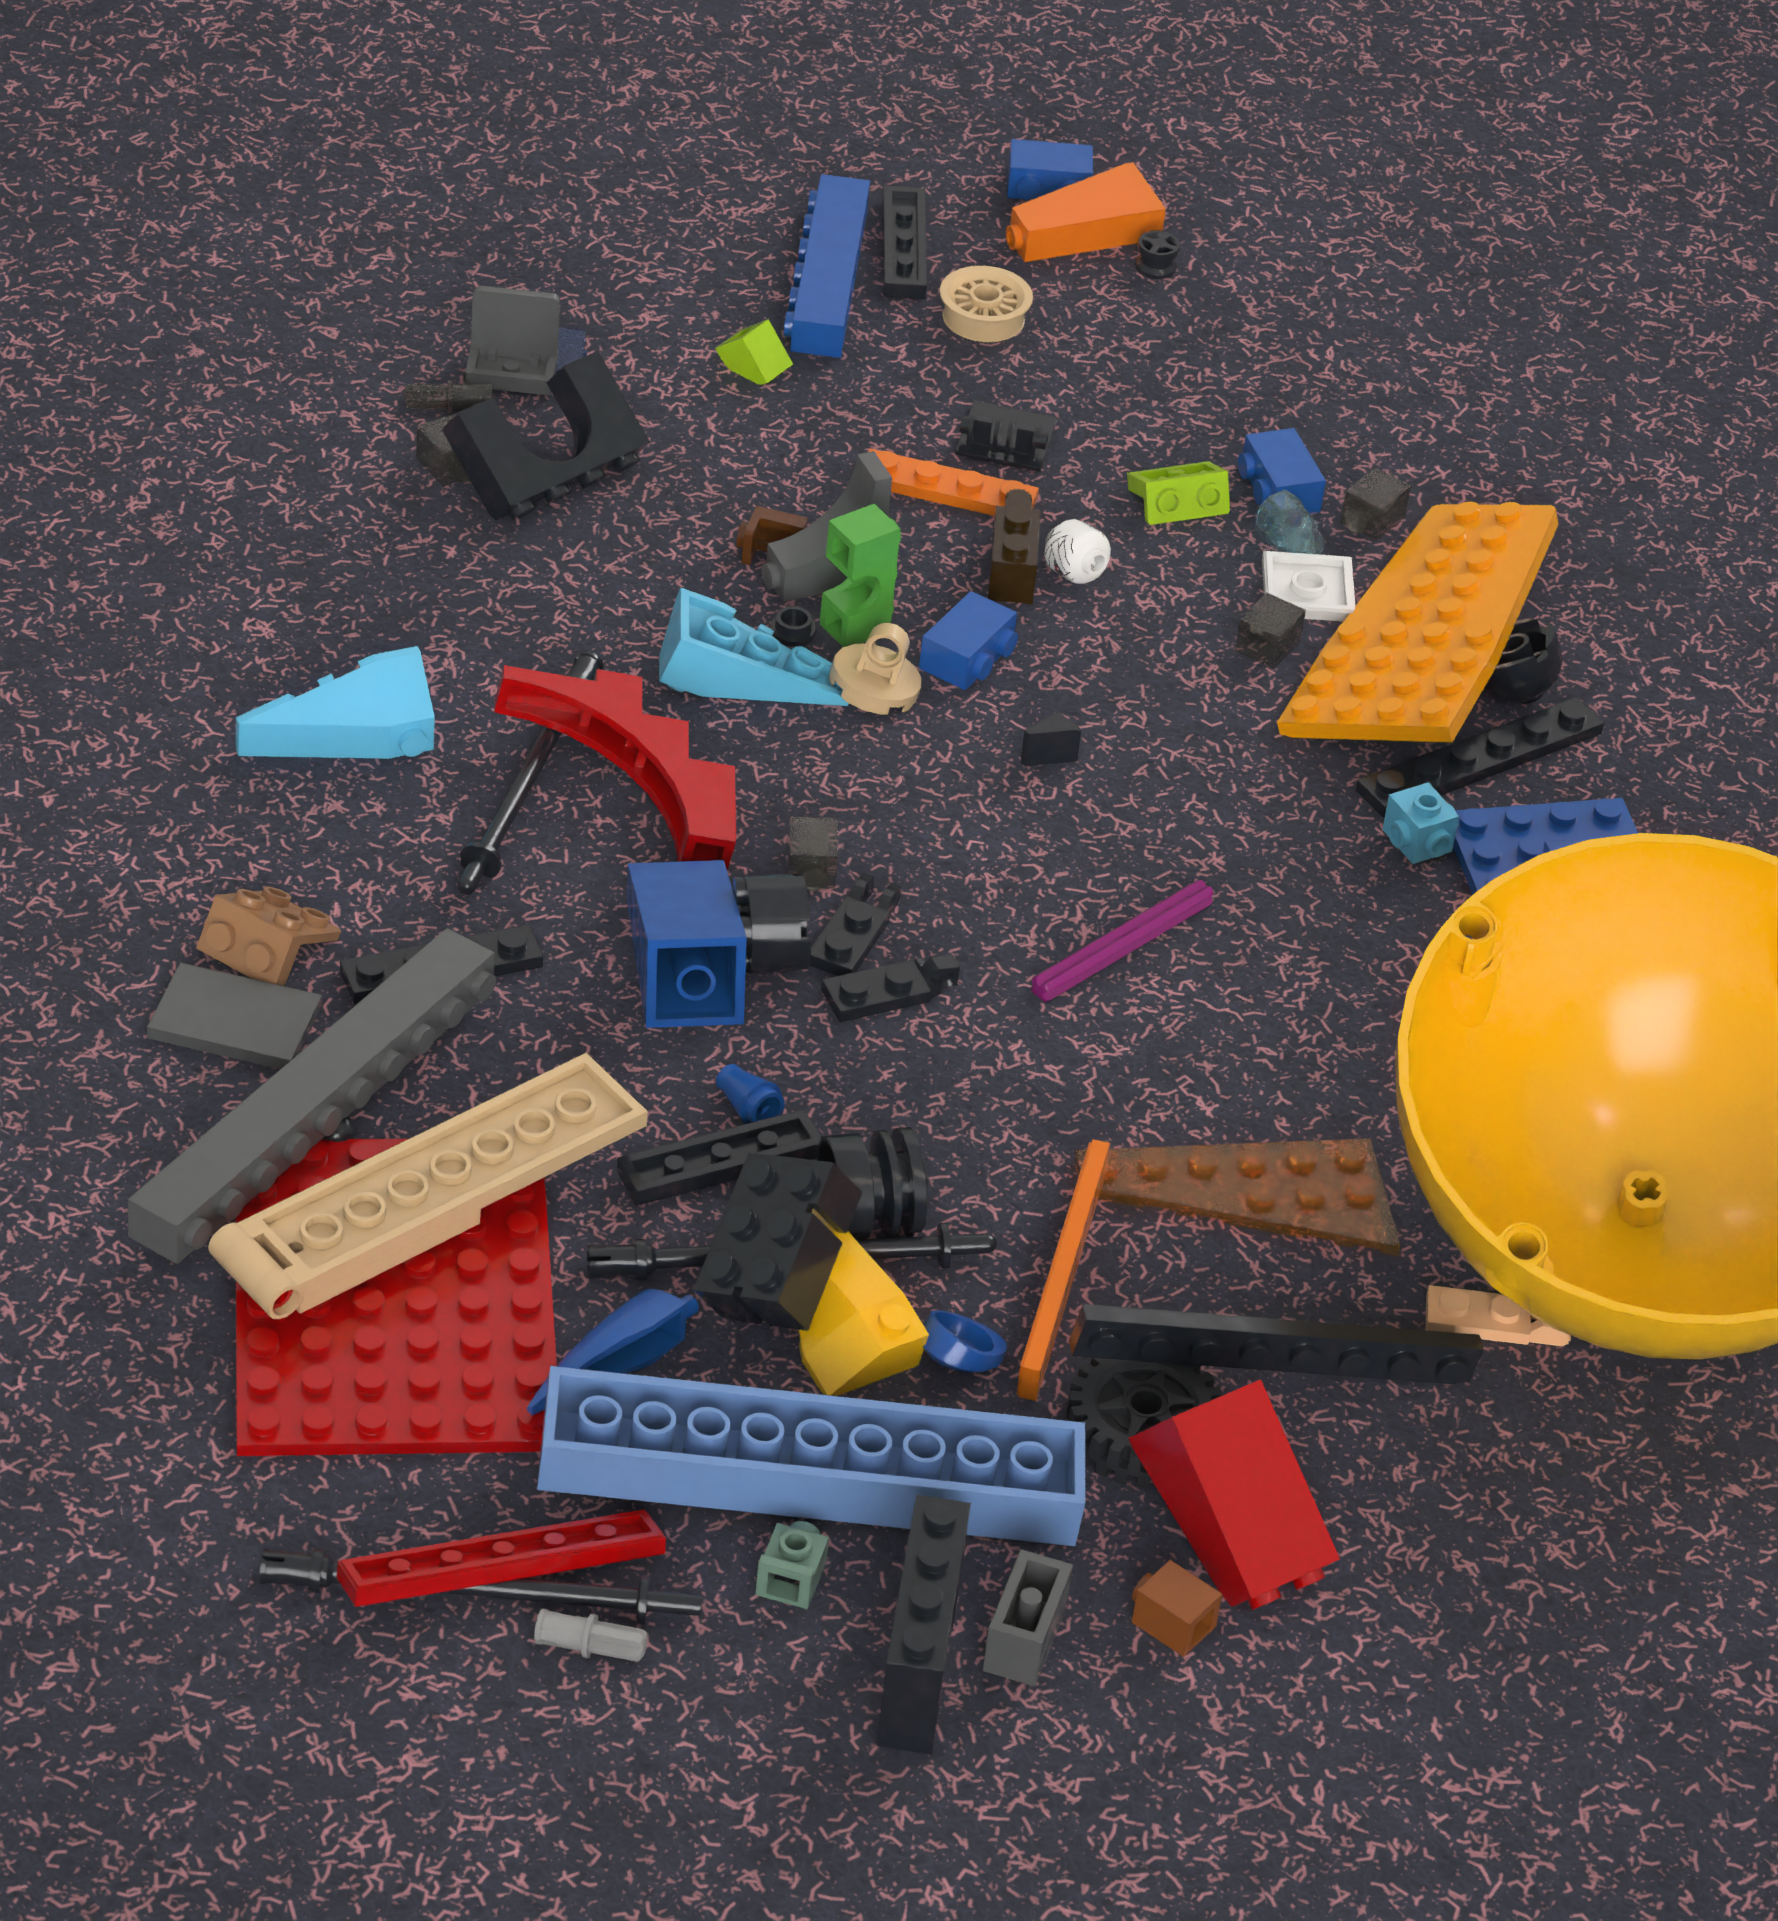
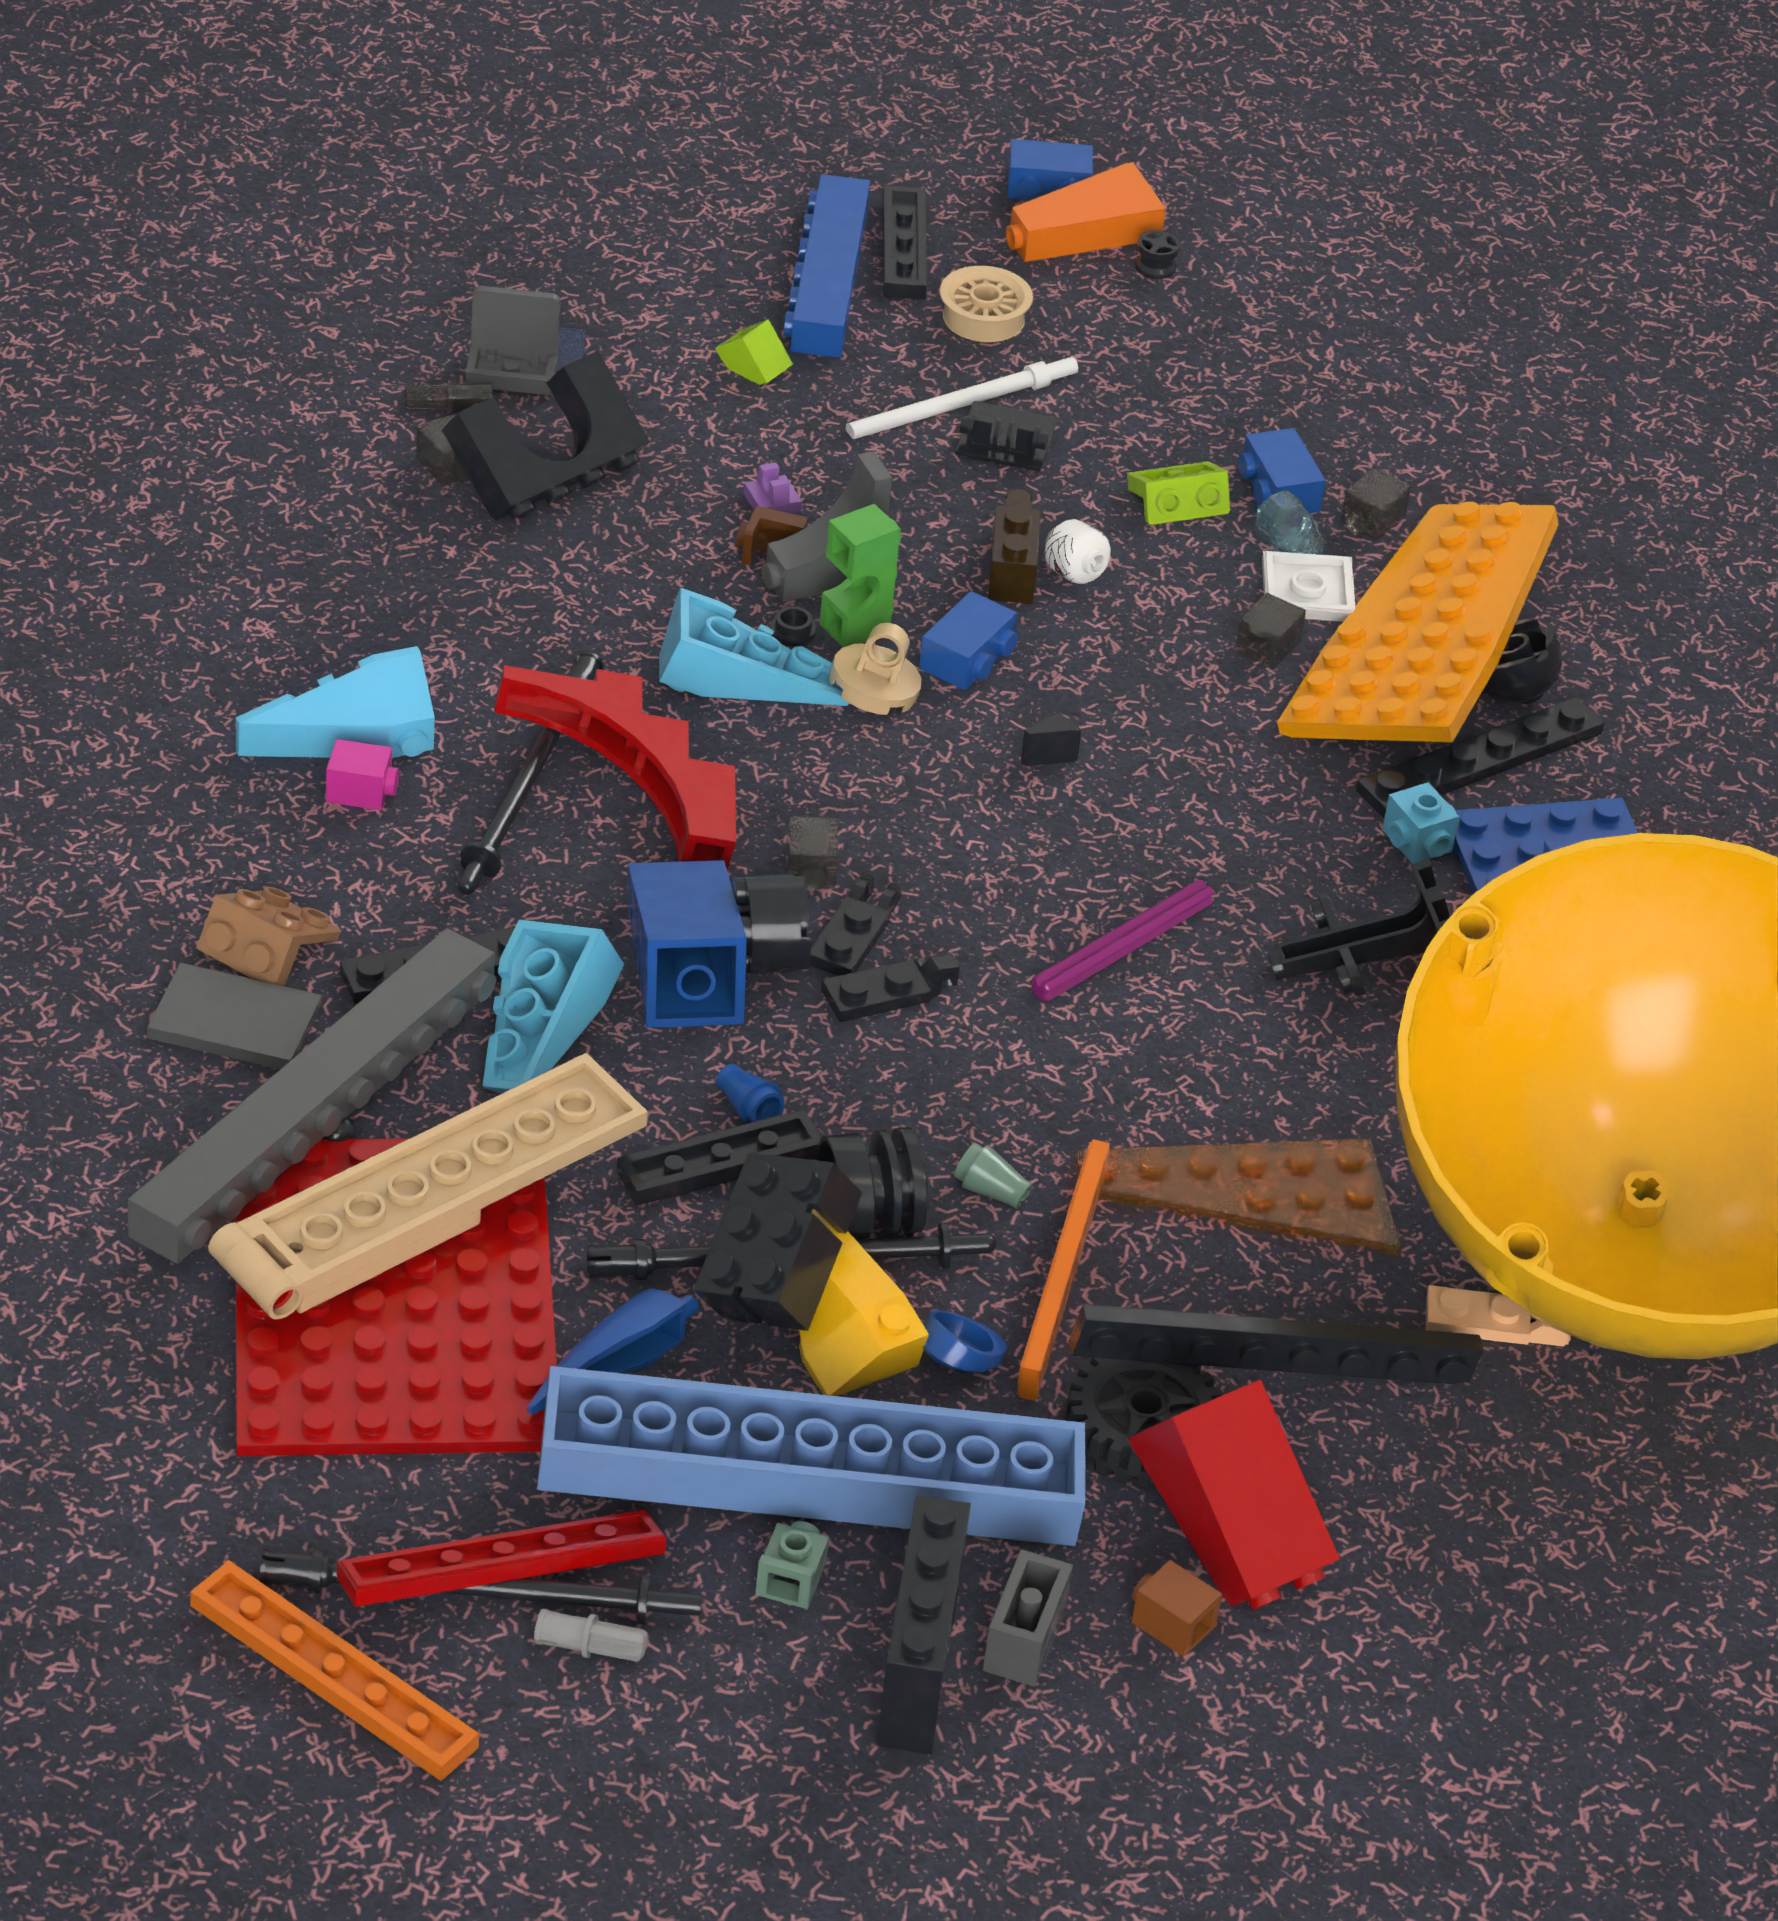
orange plate [868,449,1039,516] -> none
none -> orange plate [190,1560,479,1781]
none -> dark pink brick [326,739,400,811]
none -> medium azure wedge [482,920,624,1094]
none -> medium lavender tile [743,462,802,513]
none -> white bar [846,357,1078,439]
none -> sand green cone [954,1142,1033,1209]
none -> black piece [1267,859,1450,996]

